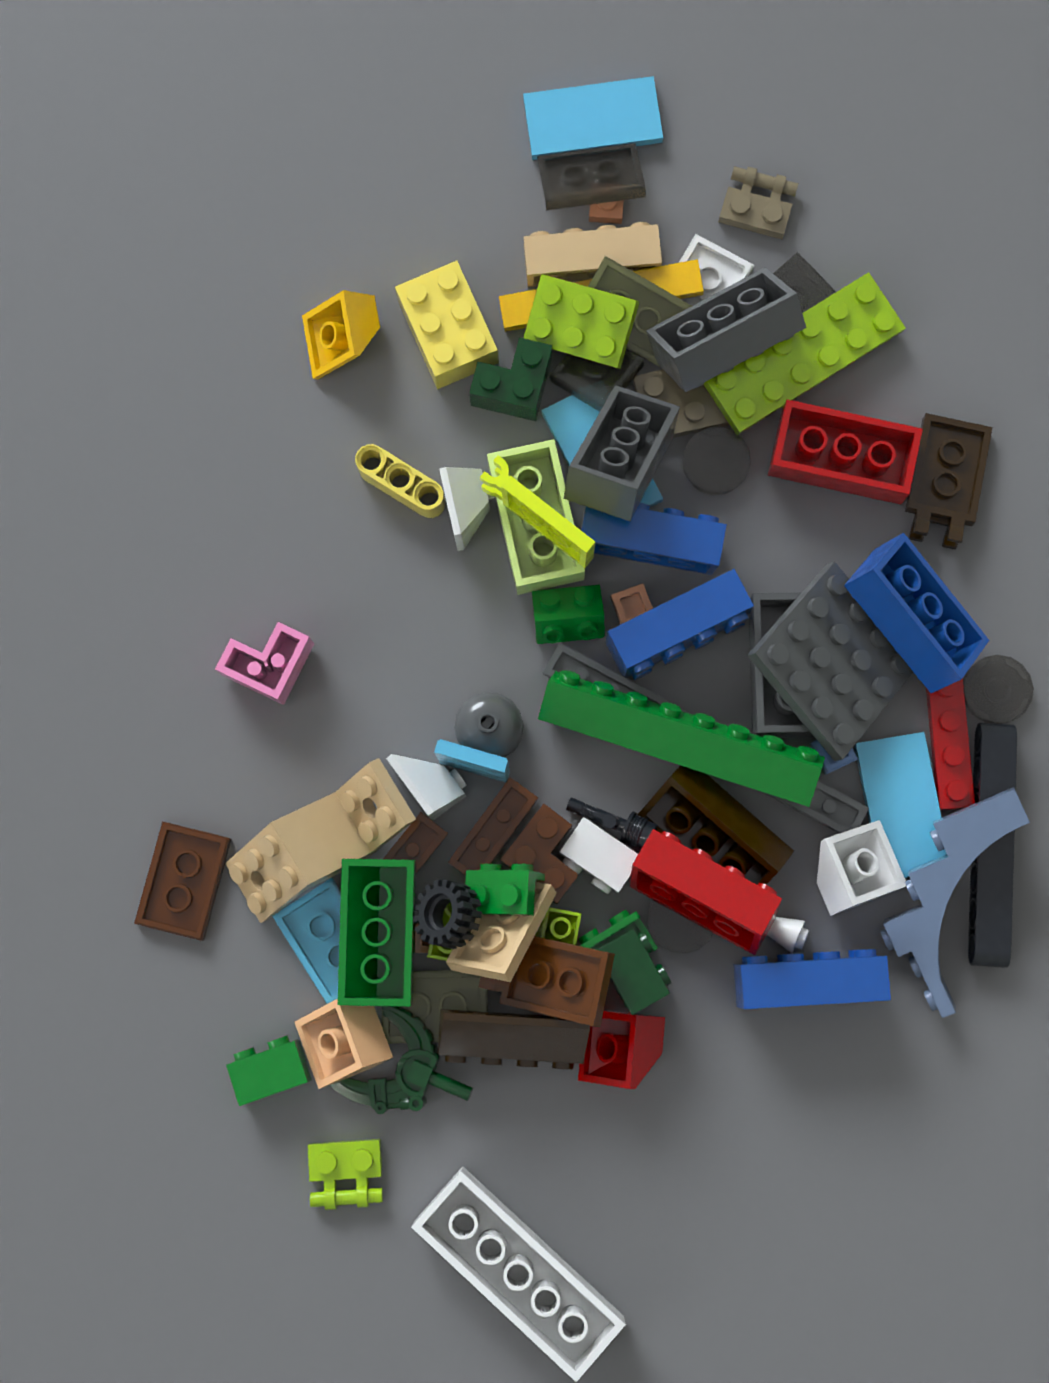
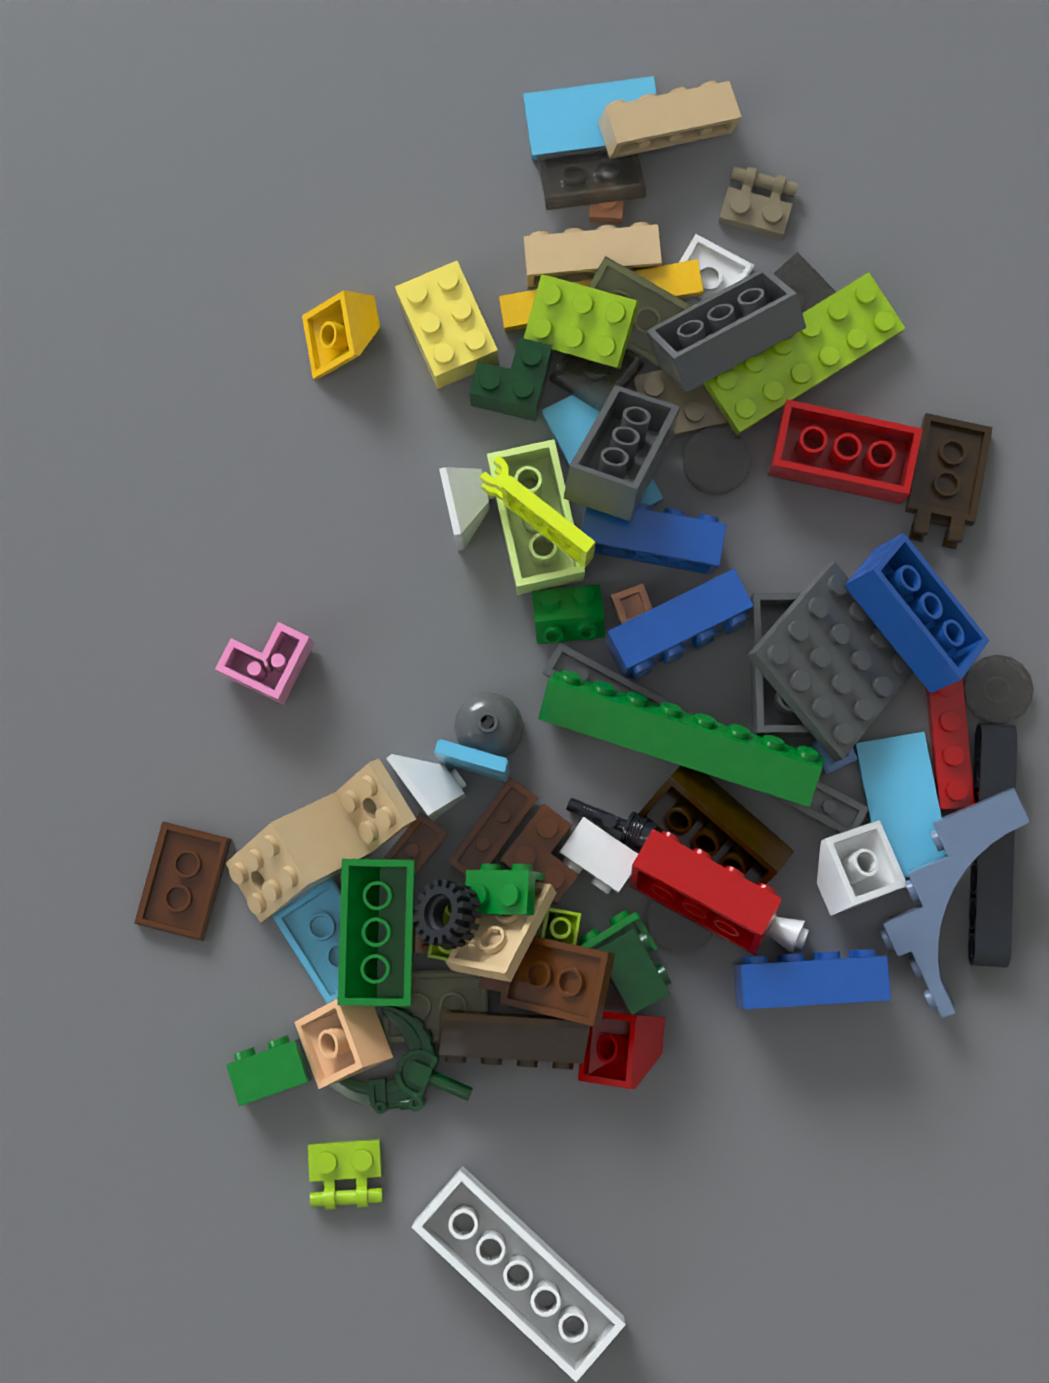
light yellow beam [355,444,445,518] -> none
none -> tan brick [598,81,742,159]

